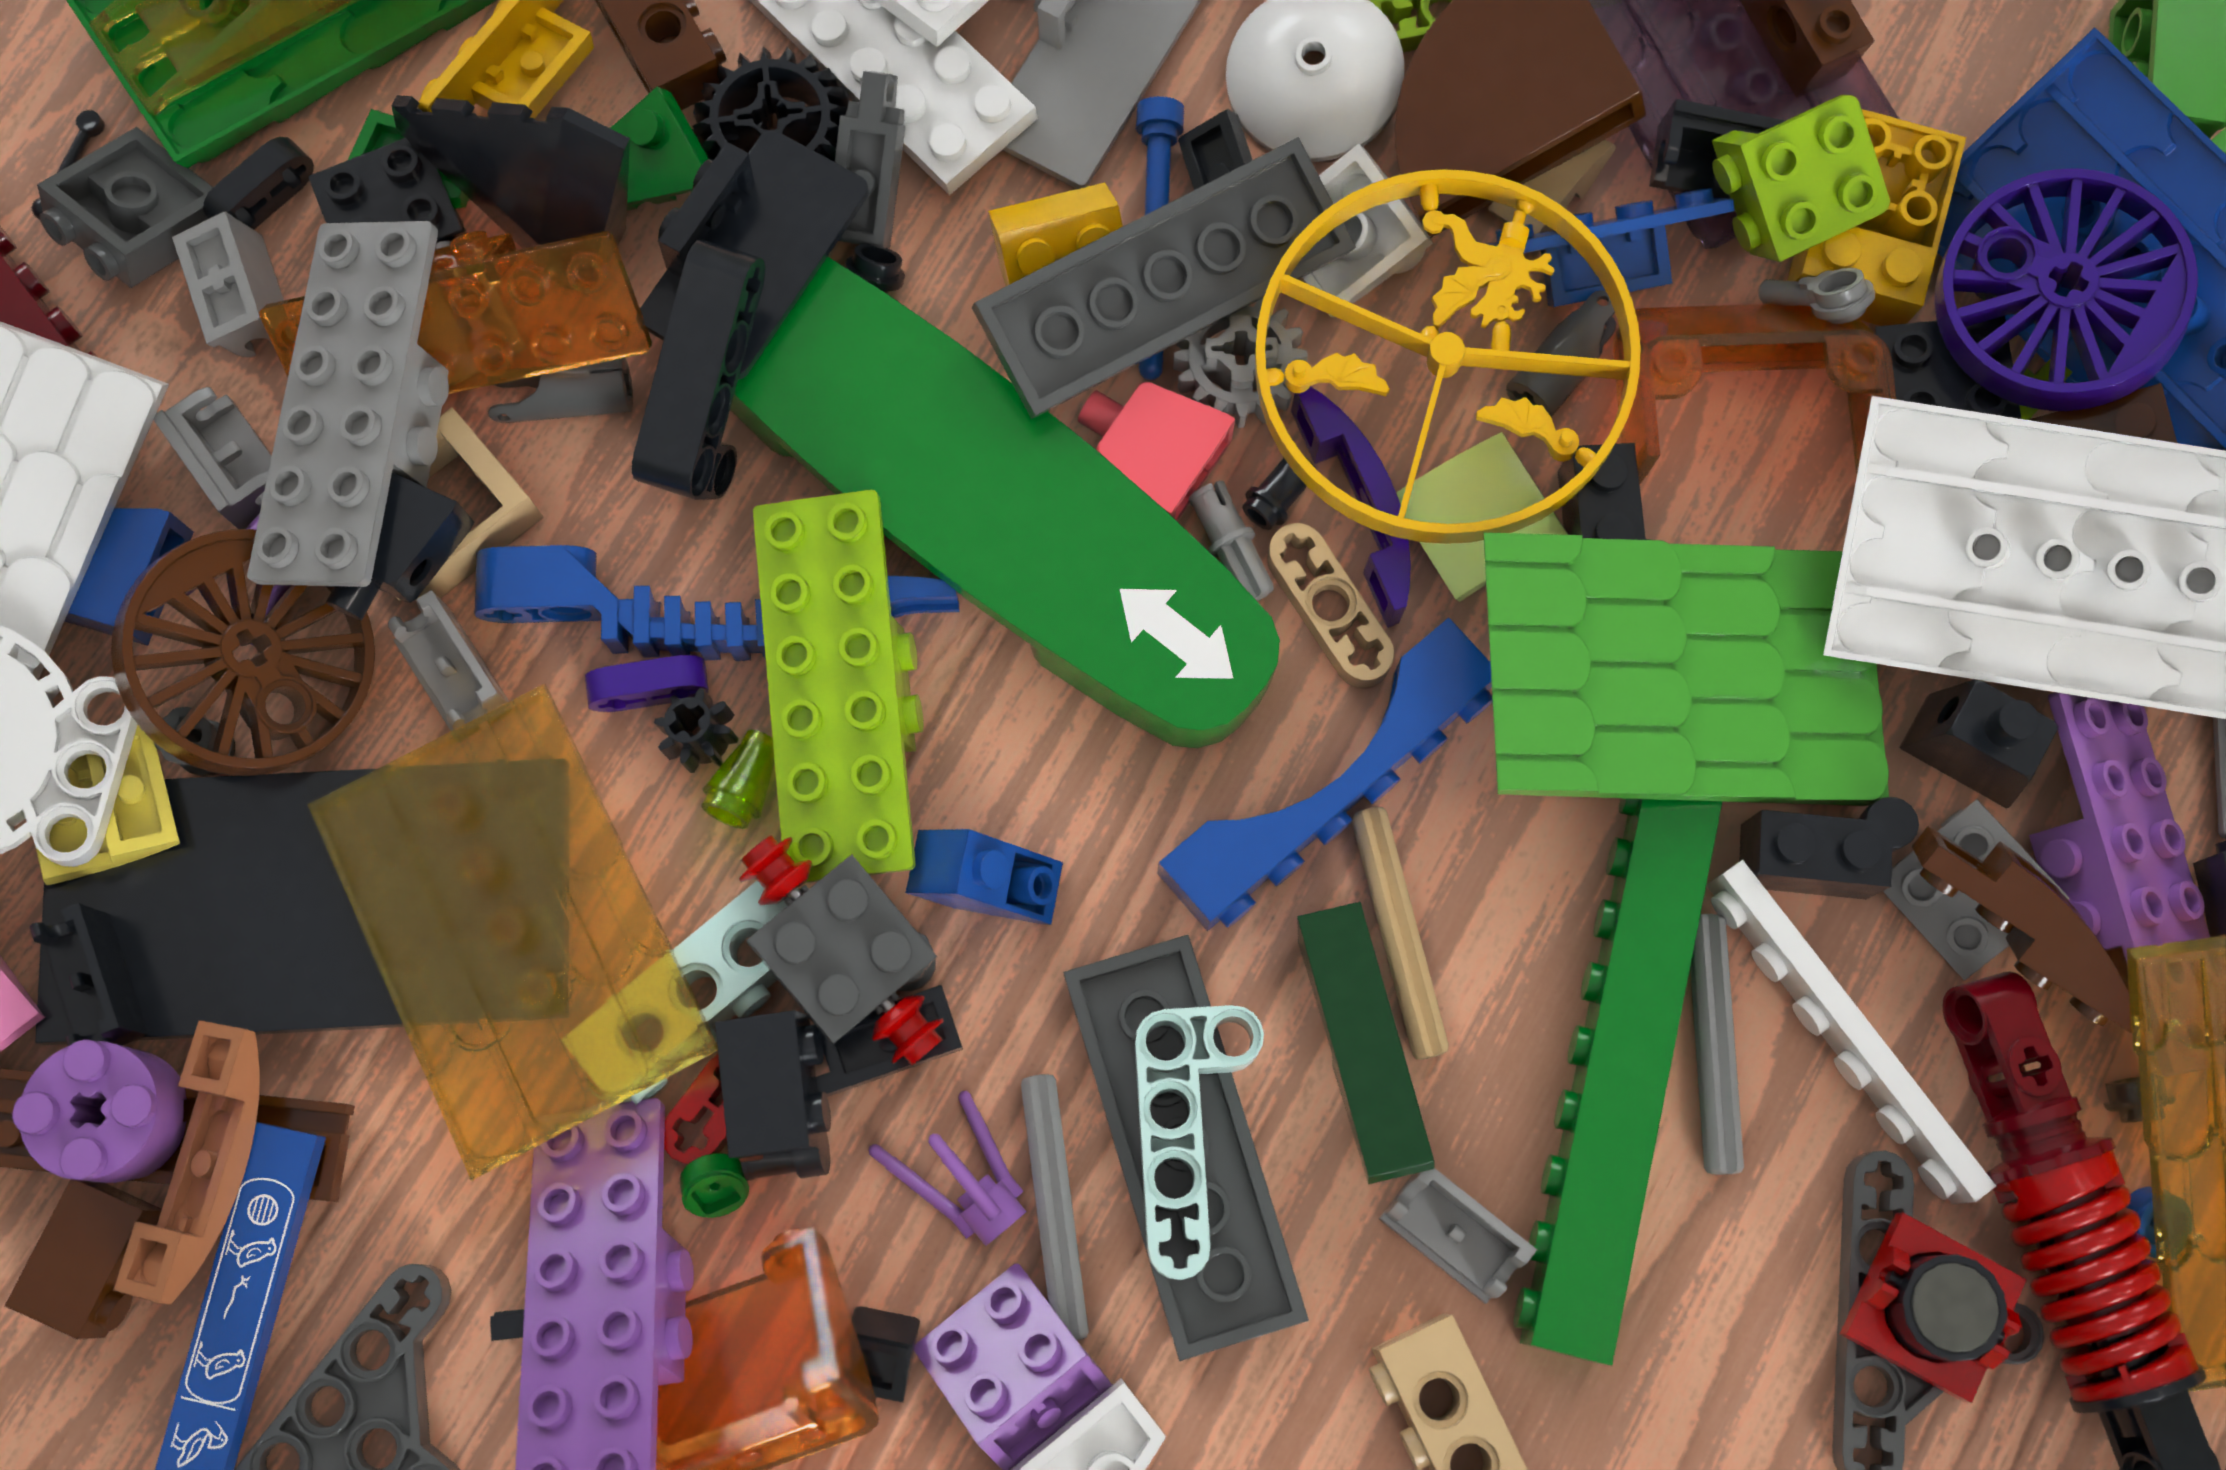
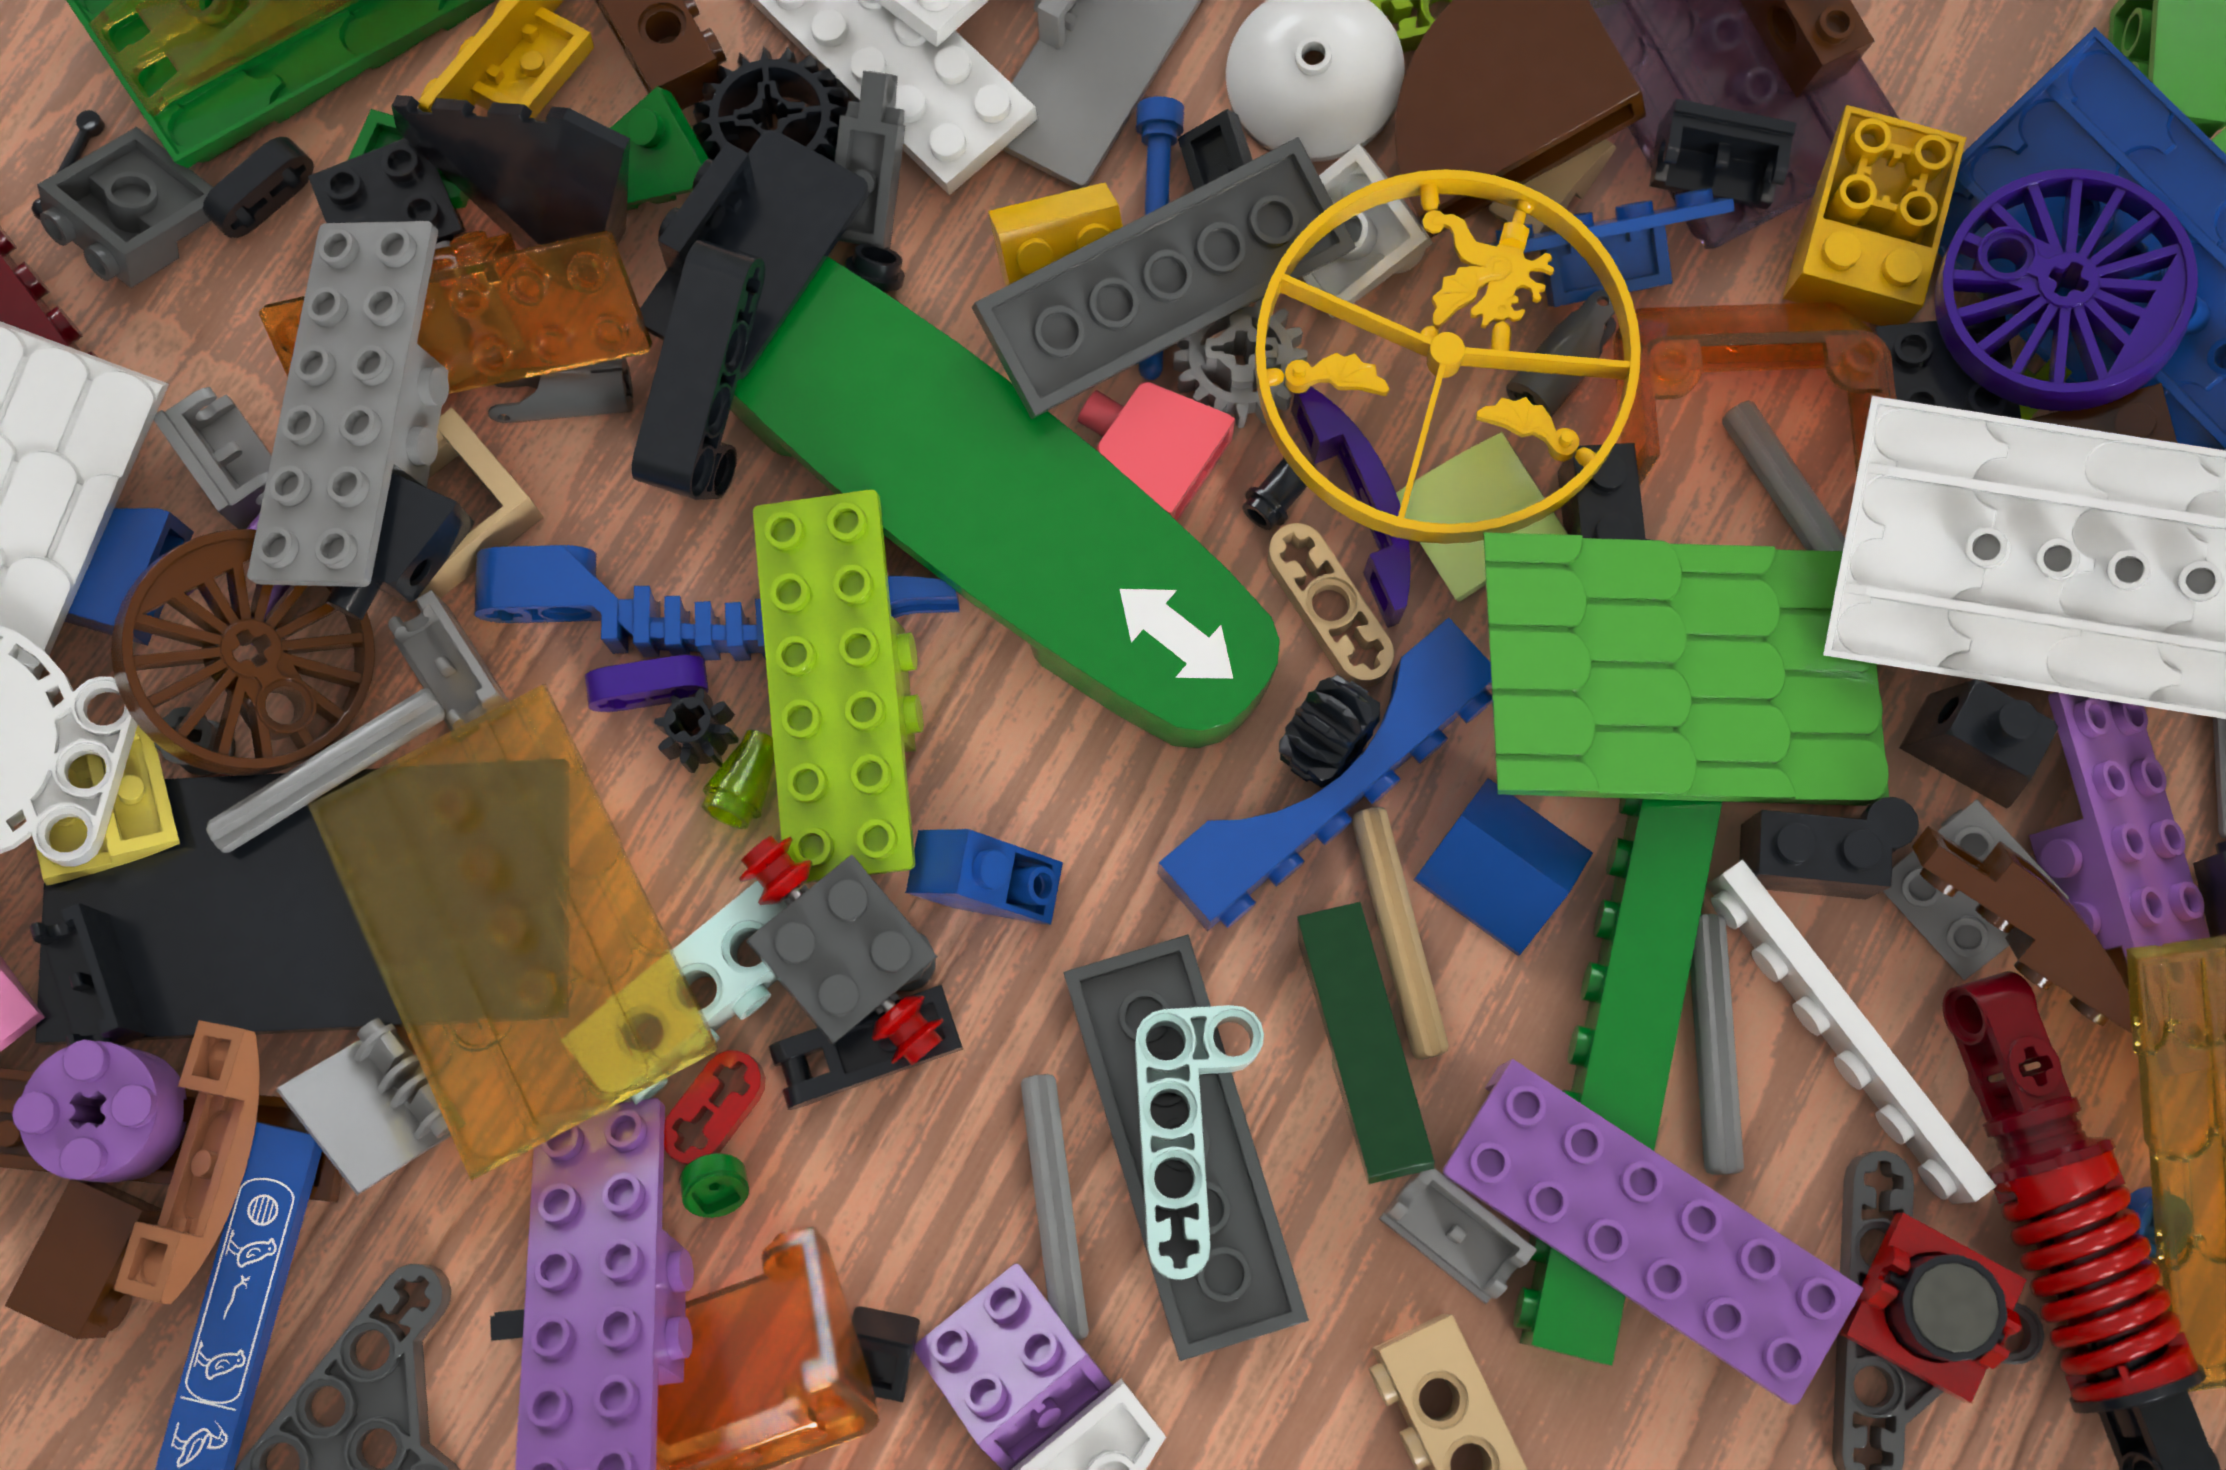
light grey hinge [172,211,296,357] -> none
black hinge [715,1010,831,1181] -> none
medium lavender plant [868,1091,1026,1246] -> none
light grey axle [1188,481,1274,601] -> none
lime bracket [1712,95,1890,262] -> none
light grey plate [1759,268,1875,324] -> none
clear smoke plate [2104,1075,2173,1123] -> none
none -> light grey axle [206,689,445,853]
none -> light grey hinge [276,1018,468,1195]
none -> black gear [1279,675,1380,788]
none -> blue slope [1414,778,1593,956]
none -> medium lavender bracket [1443,1059,1864,1405]
none -> light grey axle [1722,400,1845,551]

